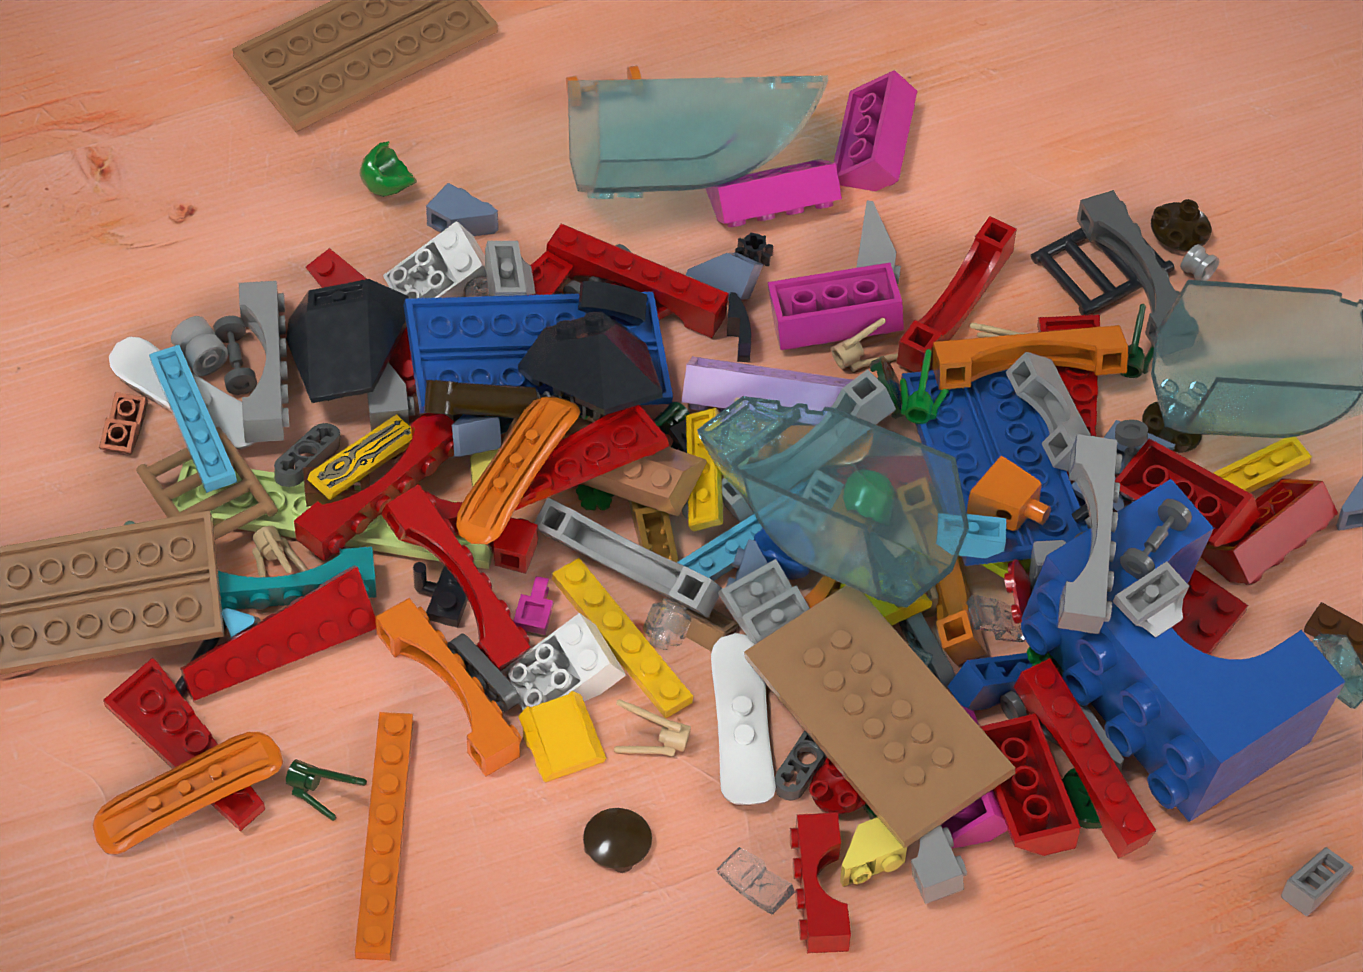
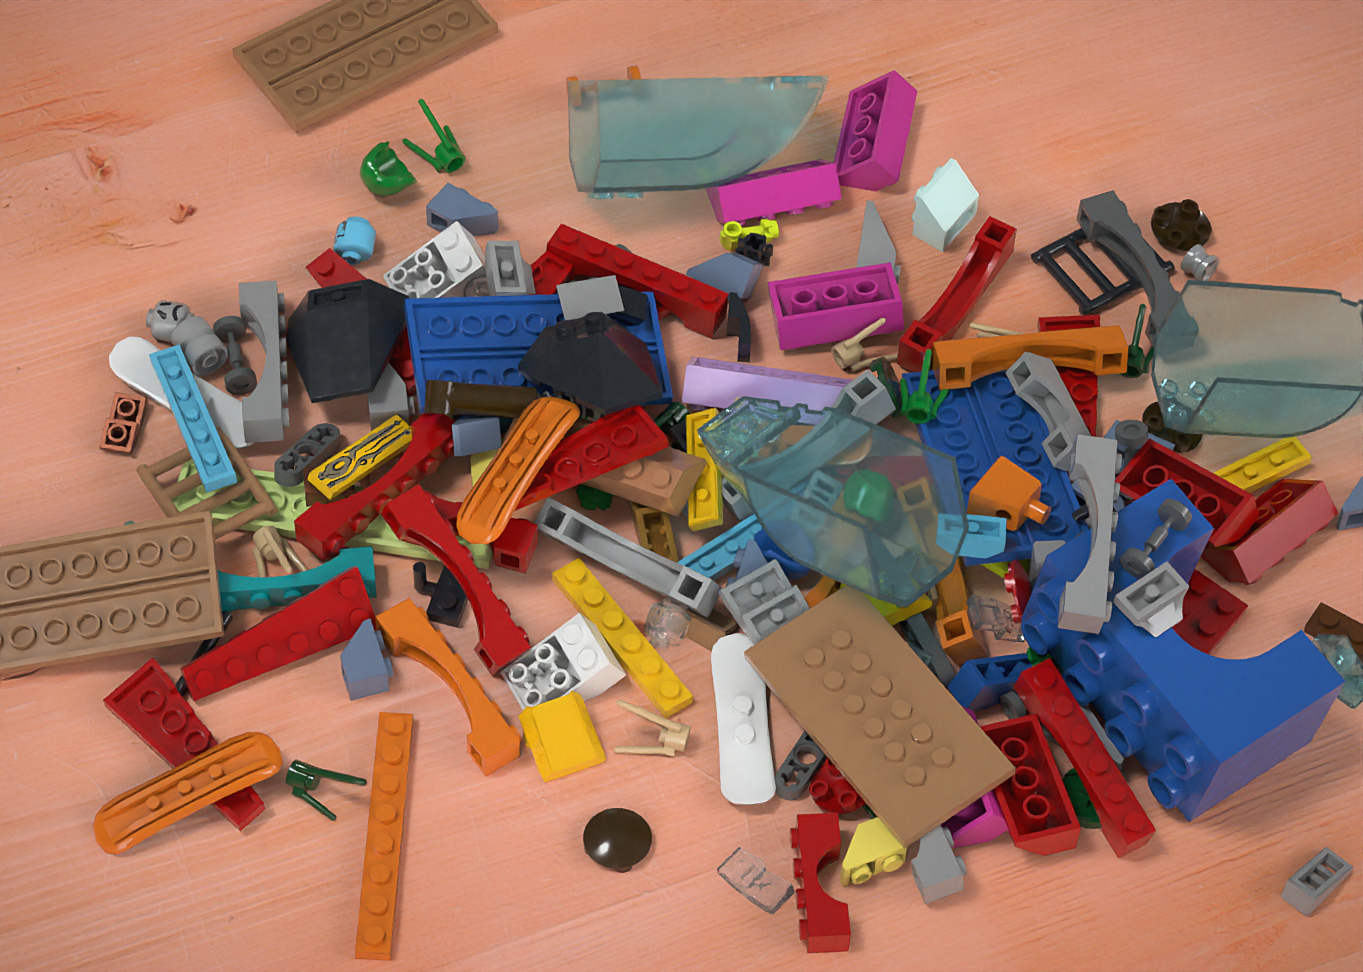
medium azure slope [222,608,261,638] -> none
dark grey beam [448,633,520,712] -> none
dark pink plate [513,576,553,635] -> none
none -> light grey head [146,300,195,342]
none -> medium azure head [333,217,376,265]
none -> sand blue slope [340,619,393,701]
none -> green plant [402,99,465,173]
none -> light grey sticker [556,275,624,320]
none -> neon yellow bar [719,219,779,251]
none -> light aqua slope [912,158,979,252]

